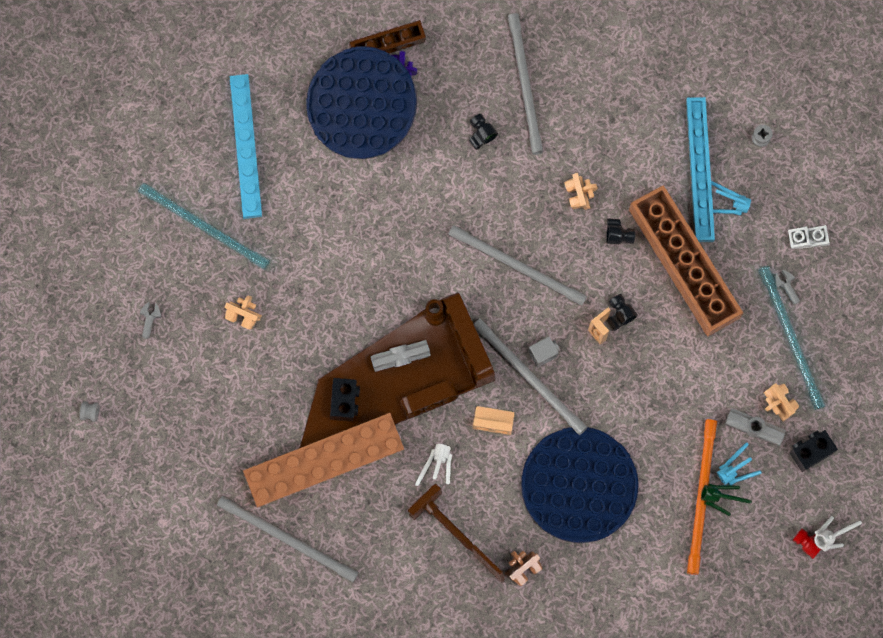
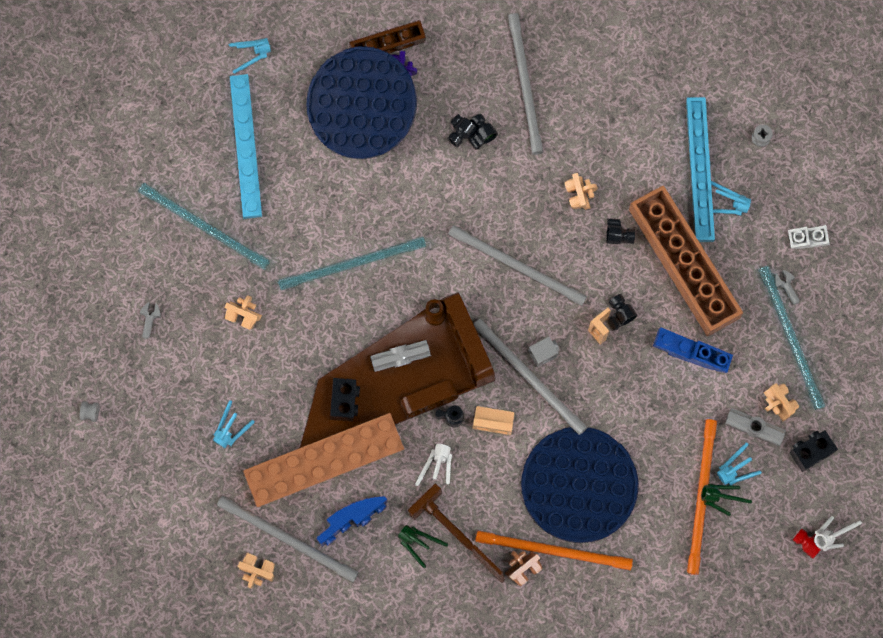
none -> medium azure plant [213,400,255,448]
none -> medium azure plant [229,38,271,74]
none -> light nougat hips [238,553,275,589]
none -> clear light blue piece [278,236,426,291]
none -> blue slope [316,496,388,546]
none -> dark green plant [398,525,448,568]
none -> black piece [435,405,464,428]
none -> black piece [447,114,477,148]
none -> orange piece [475,530,633,571]
none -> blue slope [653,327,733,373]

